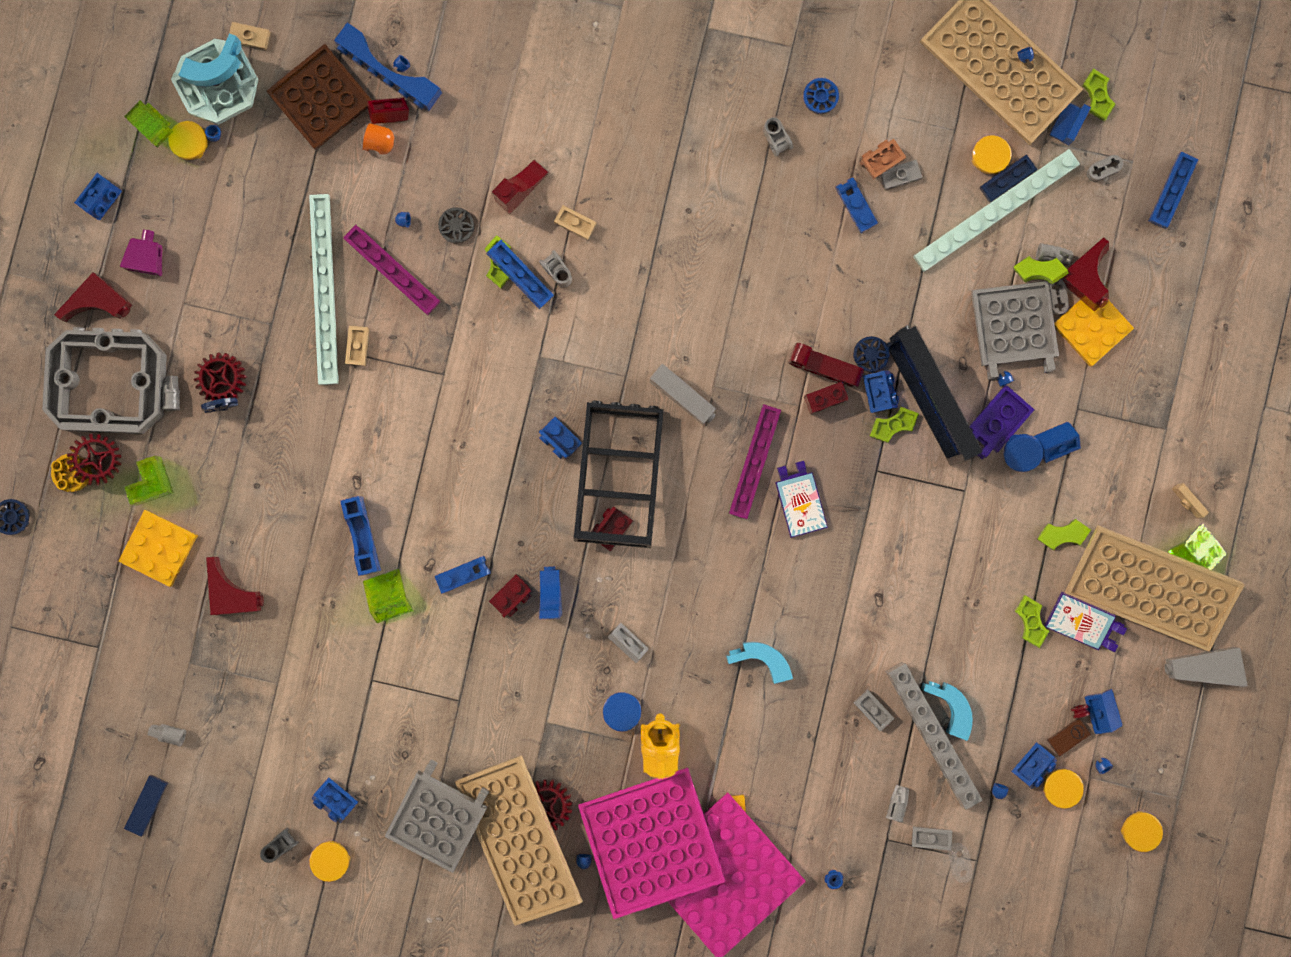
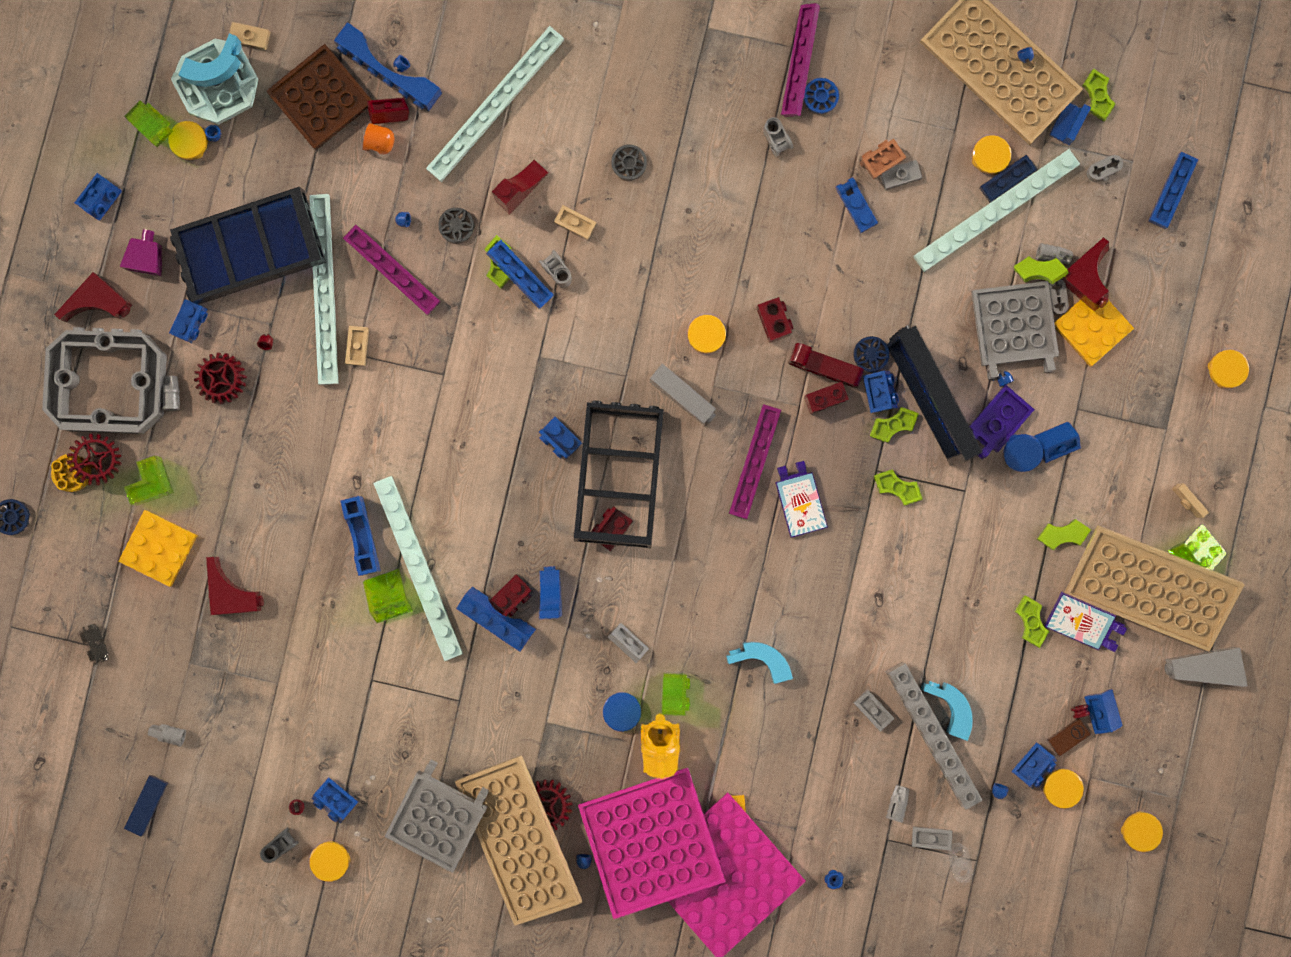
dark blue wheel [201,398,238,413] -> none
blue plate [434,556,491,594] -> none
blue hinge [1095,758,1113,774] -> none
none -> clear smoke hinge [79,624,109,665]
none -> blue bracket [169,299,208,344]
none -> window [170,187,326,305]
none -> dark red hinge [257,334,273,351]
none -> dark red hinge [289,799,305,815]
none -> light aqua plate [373,476,463,661]
none -> light aqua plate [426,26,564,182]
none -> blue arch [456,586,536,652]
none -> dark grey wheel [611,144,647,181]
none -> clear neon green brick [661,672,690,716]
none -> yellow tile [688,315,726,354]
none -> dark red brick [756,297,794,343]
none -> magenta plate [781,3,820,117]
none -> lime tile [873,469,923,506]
none -> yellow tile [1208,350,1249,388]

